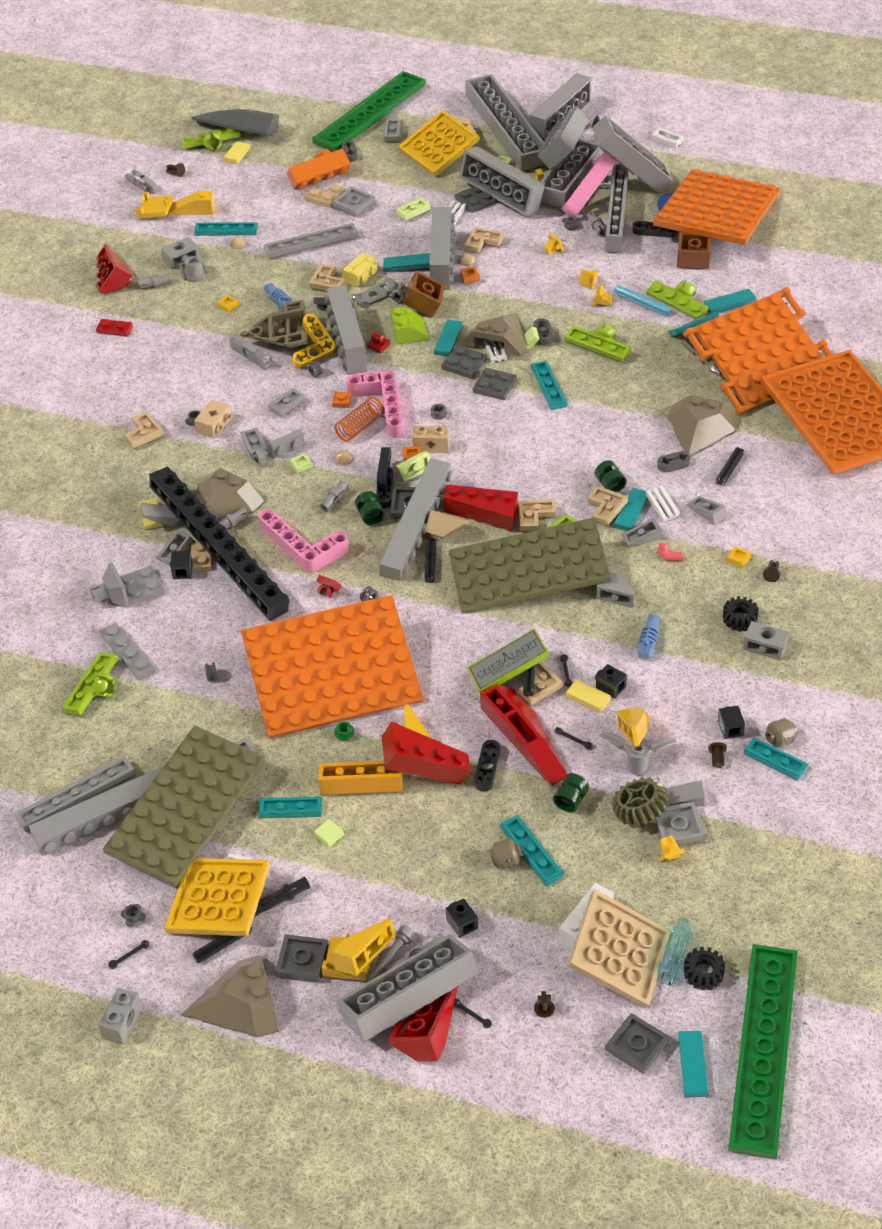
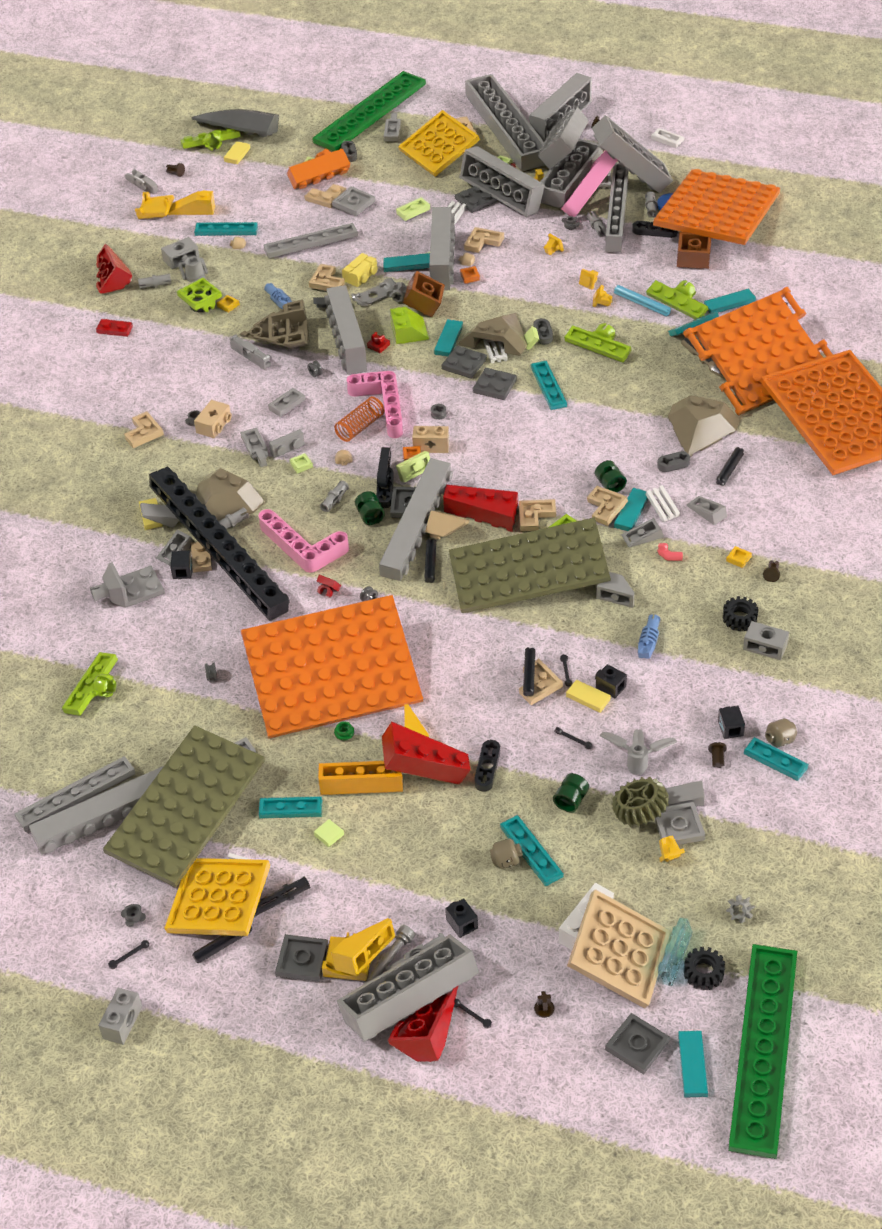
light grey plate [99,622,155,681] -> none
dark tan wedge [181,955,279,1037] -> none
yellow beam [292,314,335,369] -> none
orange plate [332,392,352,408] -> none
light grey tile [467,628,551,693] -> none
red wedge [480,684,567,786] -> none
yellow slope [616,706,649,747] -> none
none -> lime piece [177,278,222,313]
none -> light grey pin [645,191,658,217]
none -> light grey gear [726,894,755,923]

